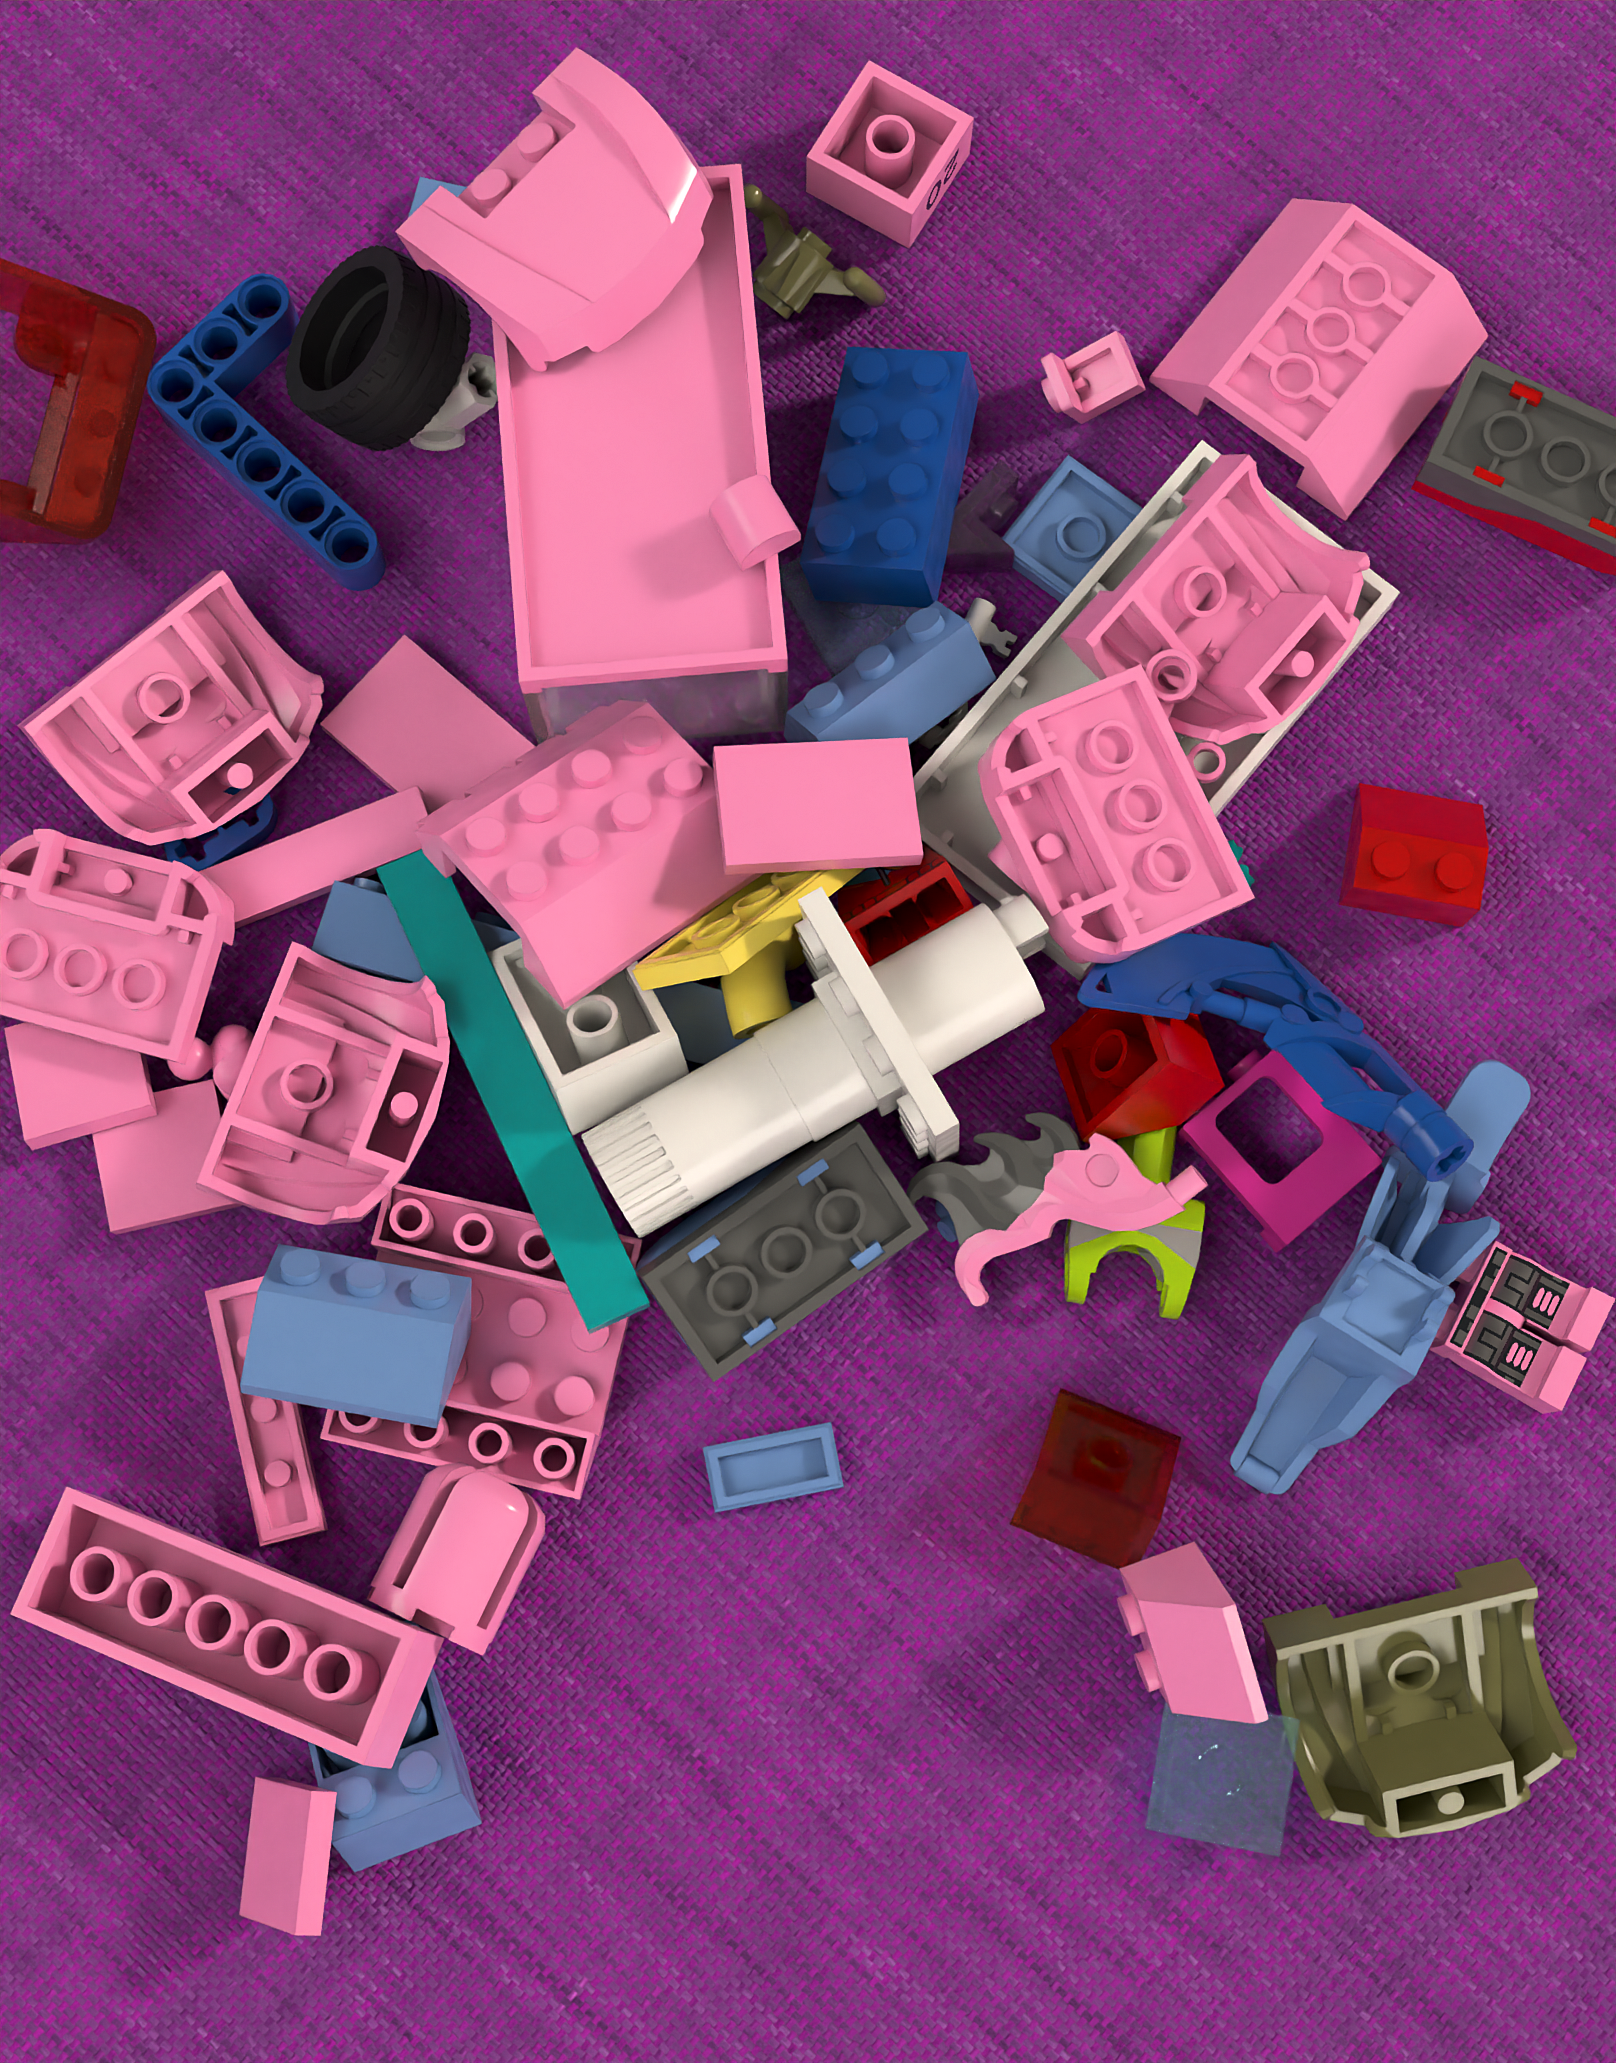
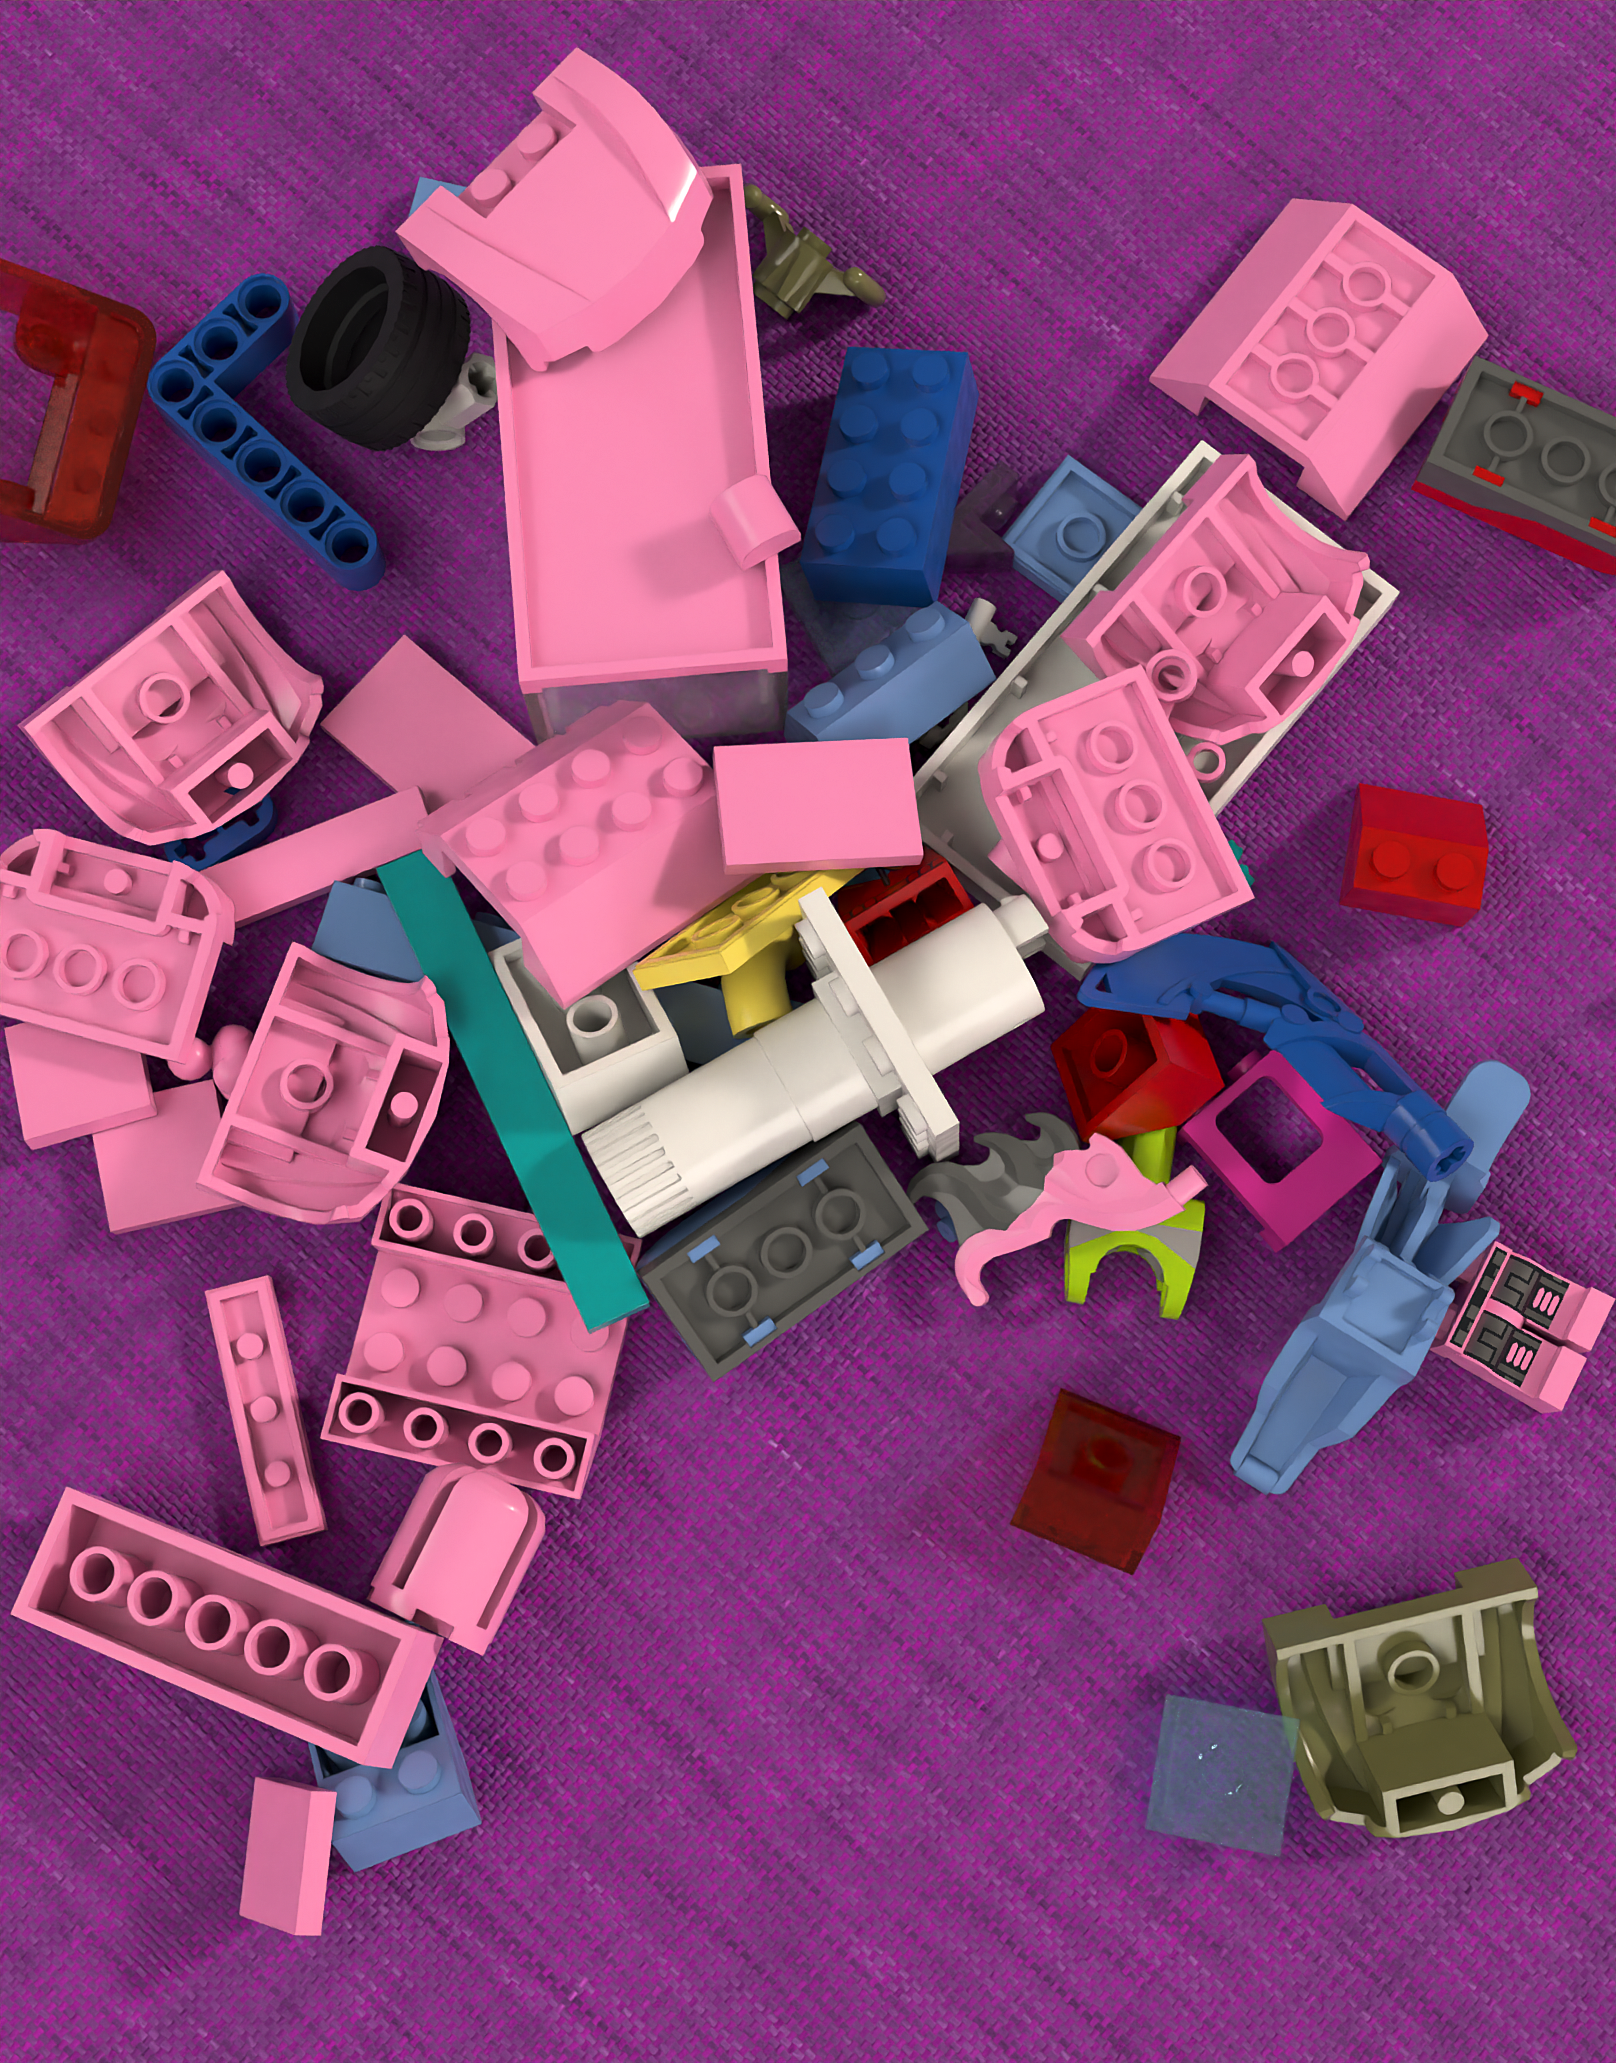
medium blue slope [240,1244,472,1429] -> none
medium blue tile [703,1422,844,1513] -> none
bright pink brick [806,61,974,249] -> none
bright pink bracket [1041,331,1146,424] -> none
bright pink slope [1117,1542,1269,1724] -> none

